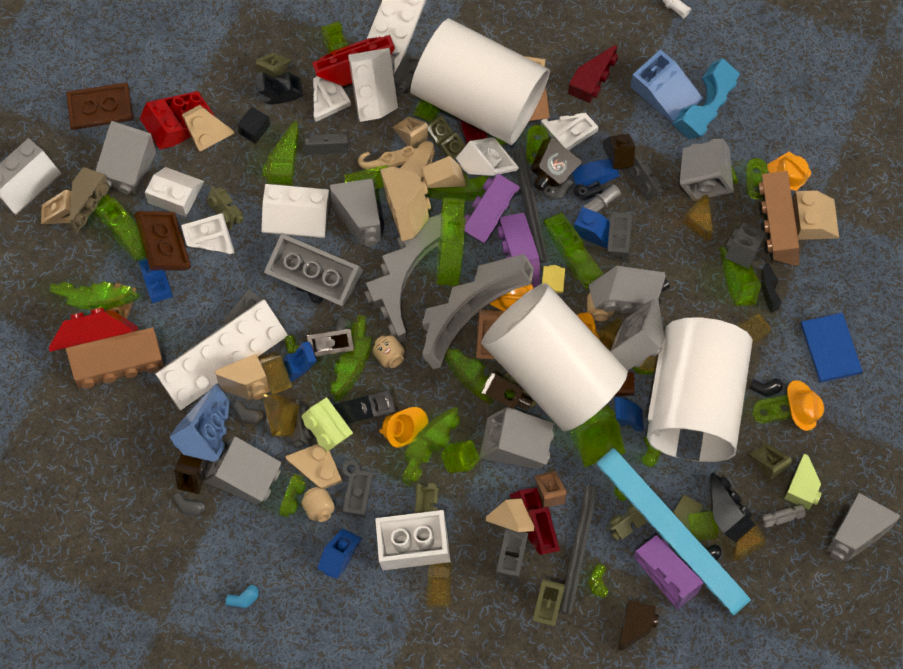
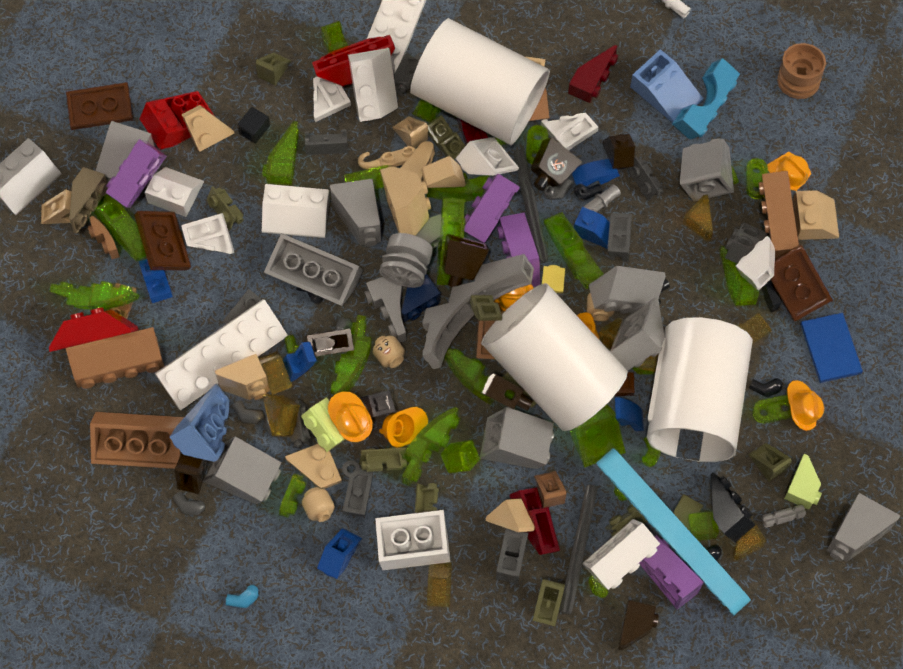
black brick [255,71,303,105] -> none
none -> medium nougat slope [88,216,120,259]
none -> medium nougat slope [90,412,184,469]
none -> medium lavender wedge [106,139,167,208]
none -> light orange piece [328,392,373,442]
none -> olive hinge [359,447,407,472]
none -> light grey wheel [379,233,433,288]
none -> dark blue slope [402,274,440,323]
none -> dark brown torso [442,234,489,287]
none -> olive slope [470,295,502,321]
none -> white slope [582,519,660,590]
none -> white slope [736,236,775,291]
none -> reddish brown tile [771,244,833,321]
none -> medium nougat wheel [777,43,826,99]

